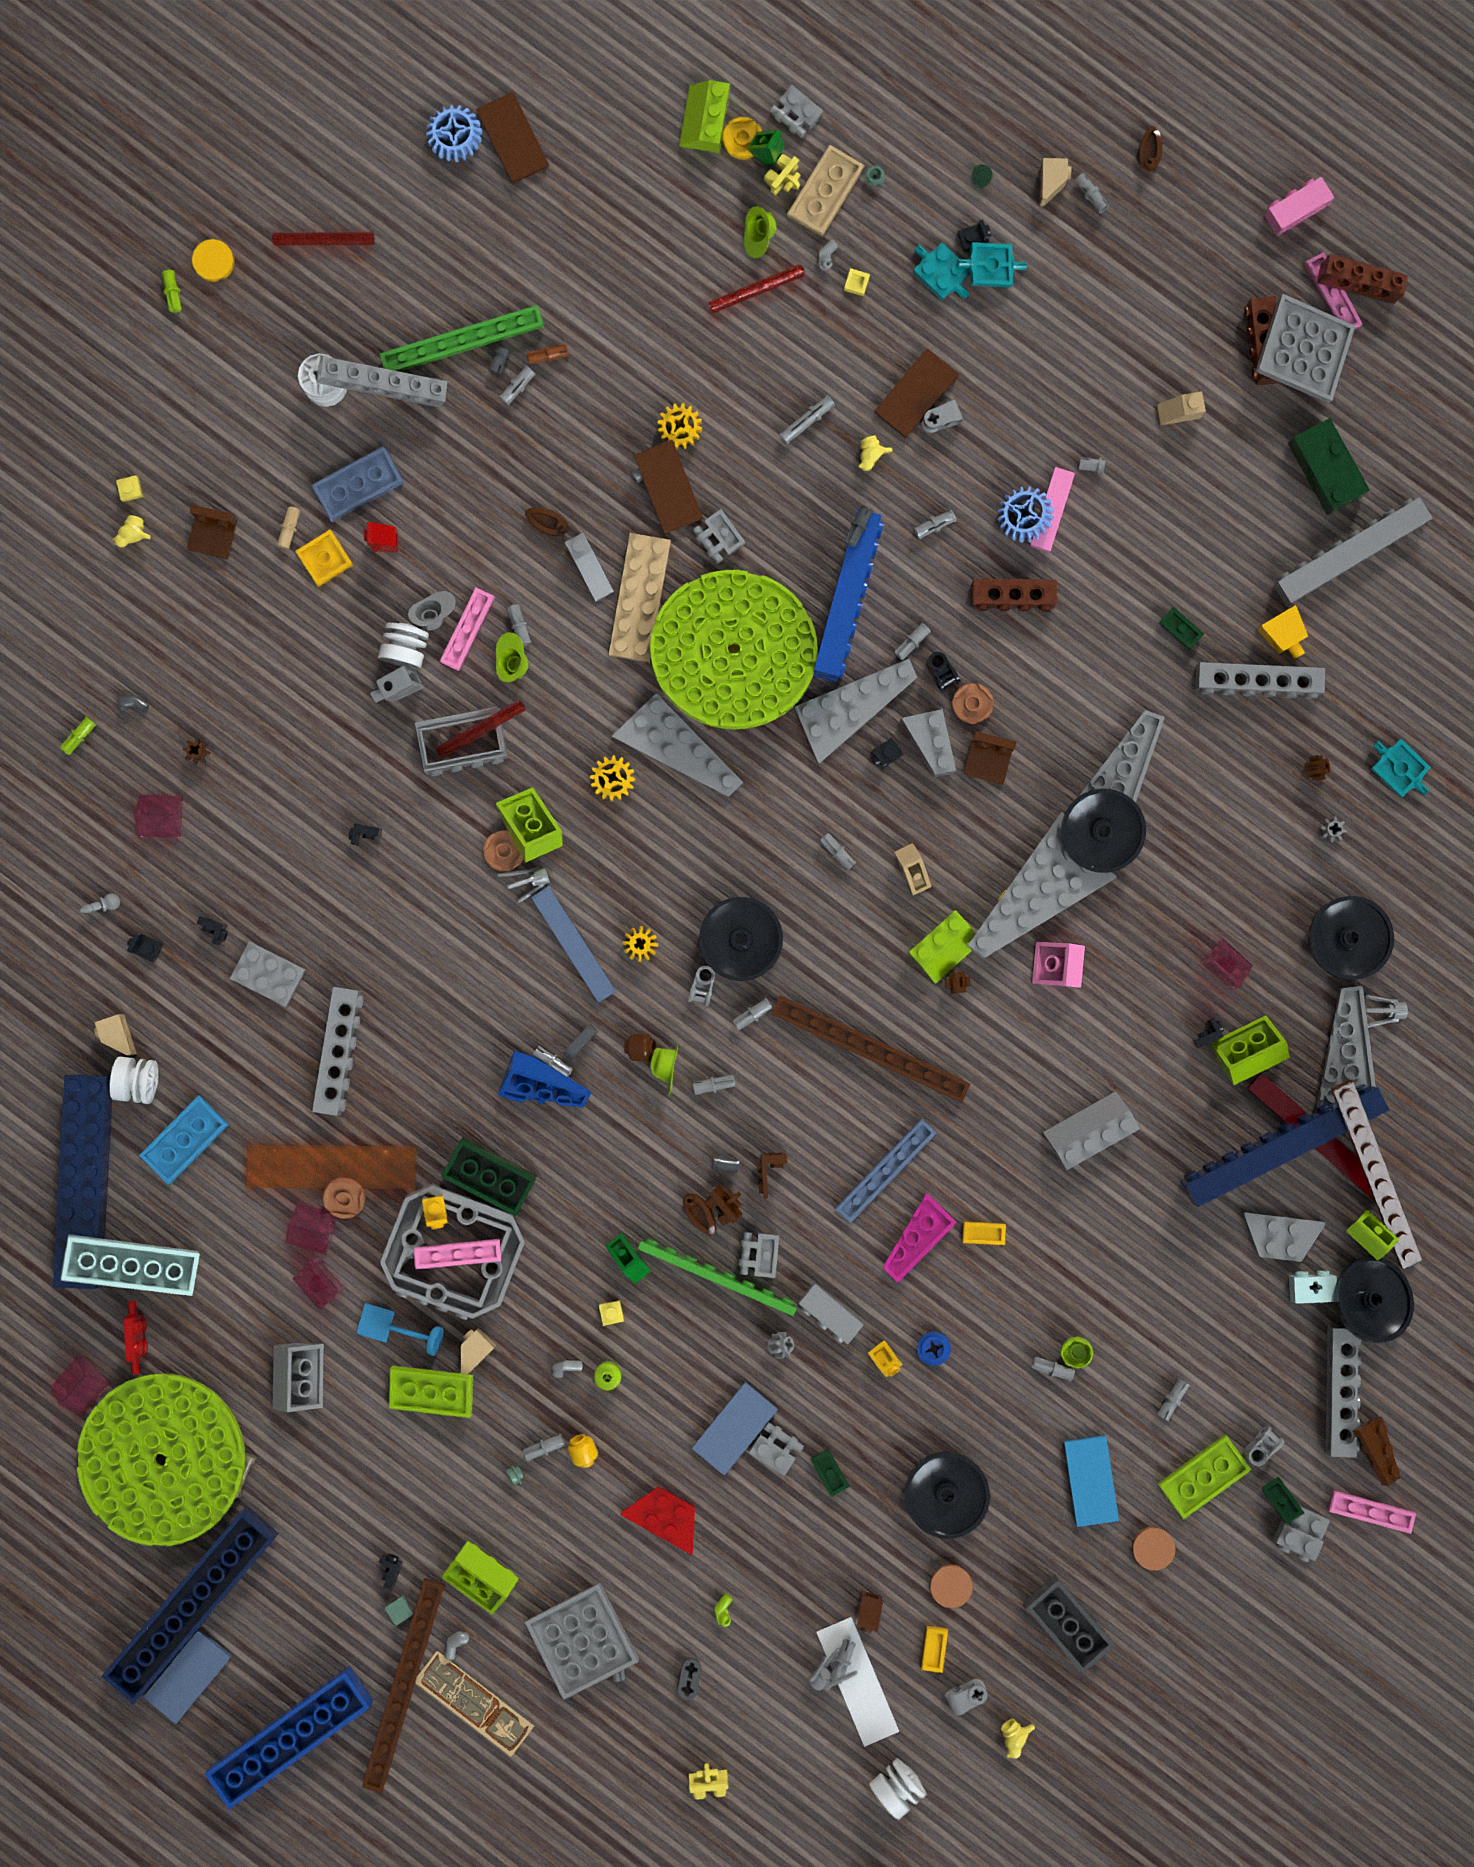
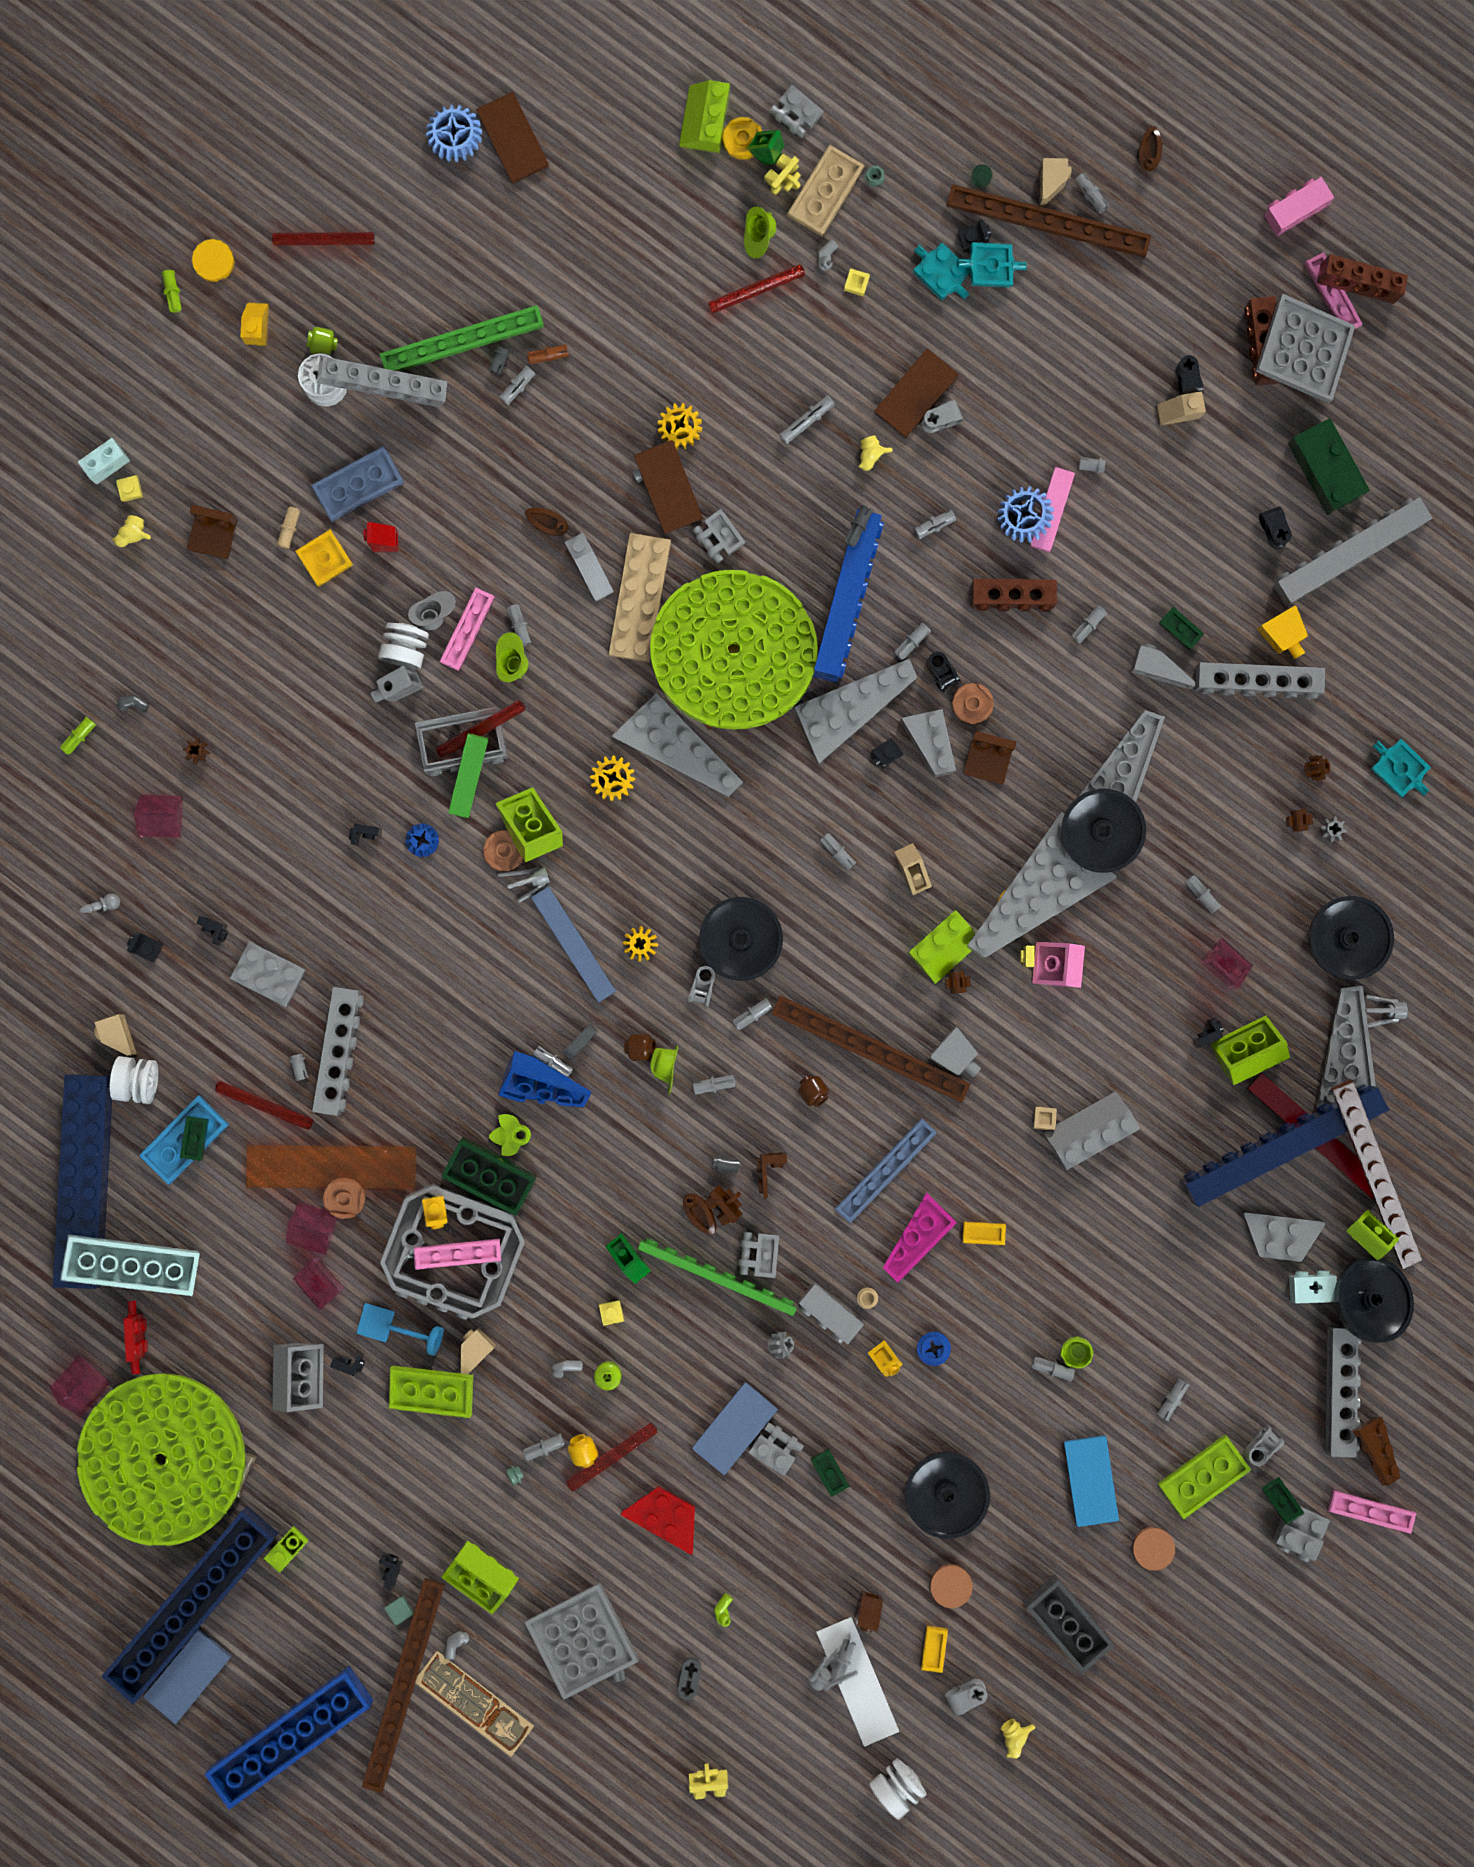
none -> light aqua brick [78,438,130,485]
none -> dark green plate [180,1116,209,1161]
none -> clear red axle [215,1081,314,1130]
none -> yellow slope [240,303,269,346]
none -> lime slope [264,1526,309,1573]
none -> light grey pin [289,1053,309,1081]
none -> lime head [306,327,338,356]
none -> black bracket [330,1353,365,1376]
none -> blue gear [405,823,439,857]
none -> bright green tile [448,733,488,818]
none -> lime plate [489,1114,531,1156]
none -> clear red axle [566,1423,658,1492]
none -> reddish brown head [798,1075,829,1107]
none -> tan plate [857,1287,878,1309]
none -> light grey torso [929,1027,981,1077]
none -> reddish brown plate [946,184,1152,258]
none -> light yellow plate [1020,946,1035,967]
none -> tan plate [1034,1107,1057,1131]
none -> light grey axle [1072,605,1107,643]
none -> light grey slope [1130,644,1196,690]
none -> black piece [1176,355,1203,395]
none -> light grey axle [1186,875,1221,914]
none -> black piece [1259,506,1292,549]
none -> reddish brown gear [1286,809,1313,832]

